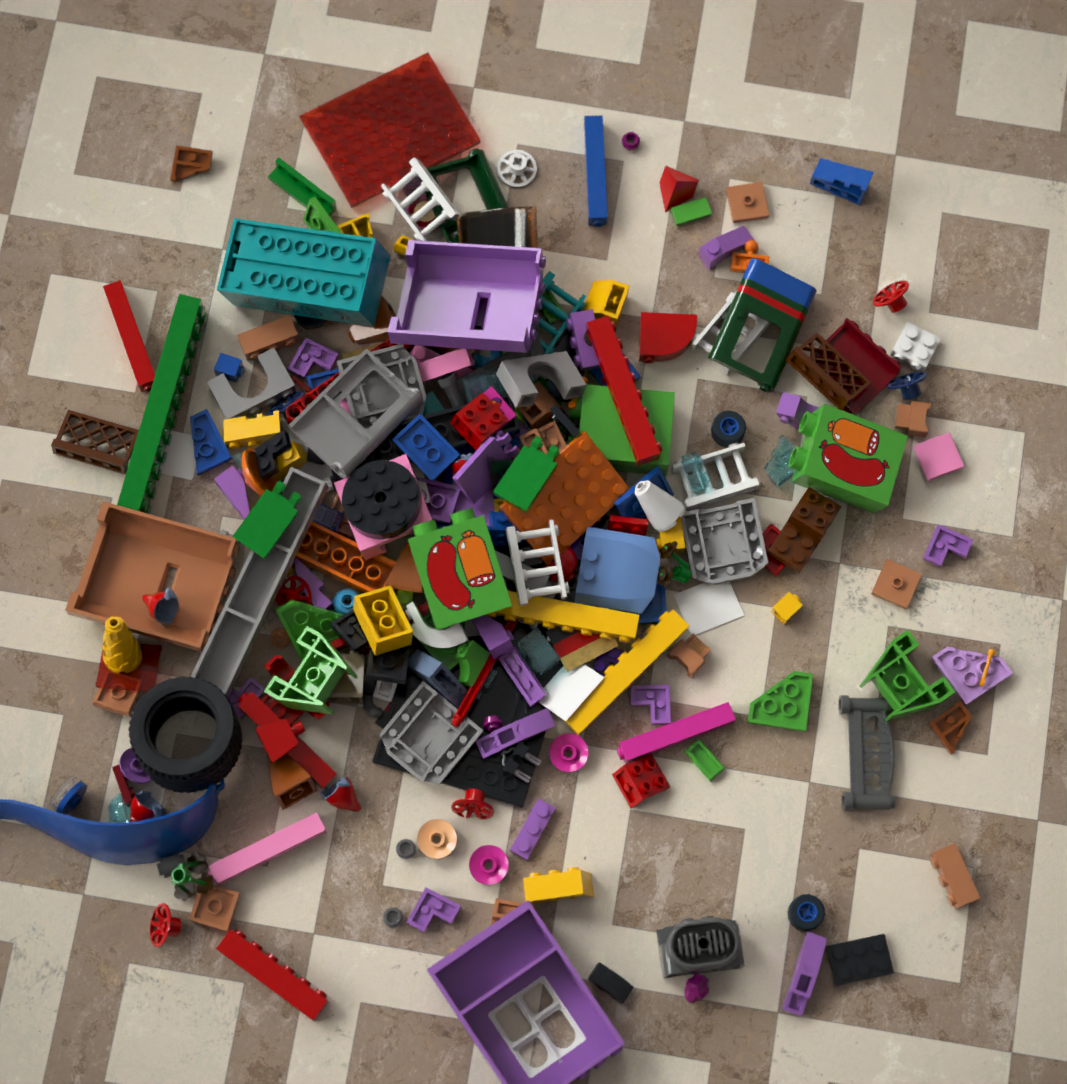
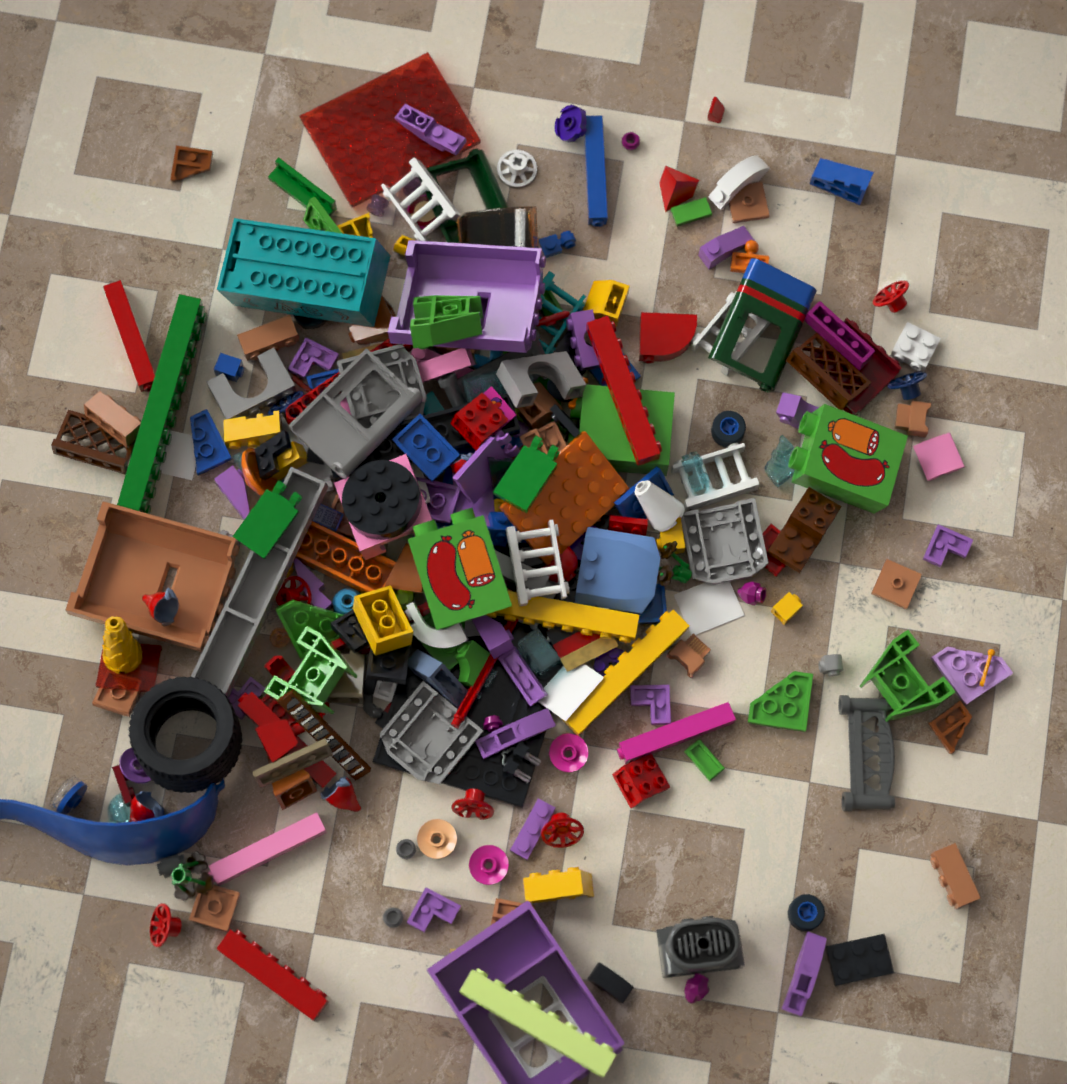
none -> nougat brick [84,391,141,447]
none -> dark tan plate [252,738,333,788]
none -> tile [278,689,371,781]
none -> wheel [366,194,389,217]
none -> medium lavender slope [394,104,467,155]
none -> bright green wedge [410,295,483,349]
none -> yellowish green brick [459,969,616,1077]
none -> red piece [536,310,570,327]
none -> blue plate [539,231,576,258]
none -> red wheel [541,813,584,848]
none -> dark purple plate [554,105,587,142]
none -> red slope [707,97,725,123]
none -> white arch [708,156,770,210]
none -> magenta rock [737,581,766,606]
none -> magenta brick [805,301,875,371]
none -> light grey plate [818,654,843,676]

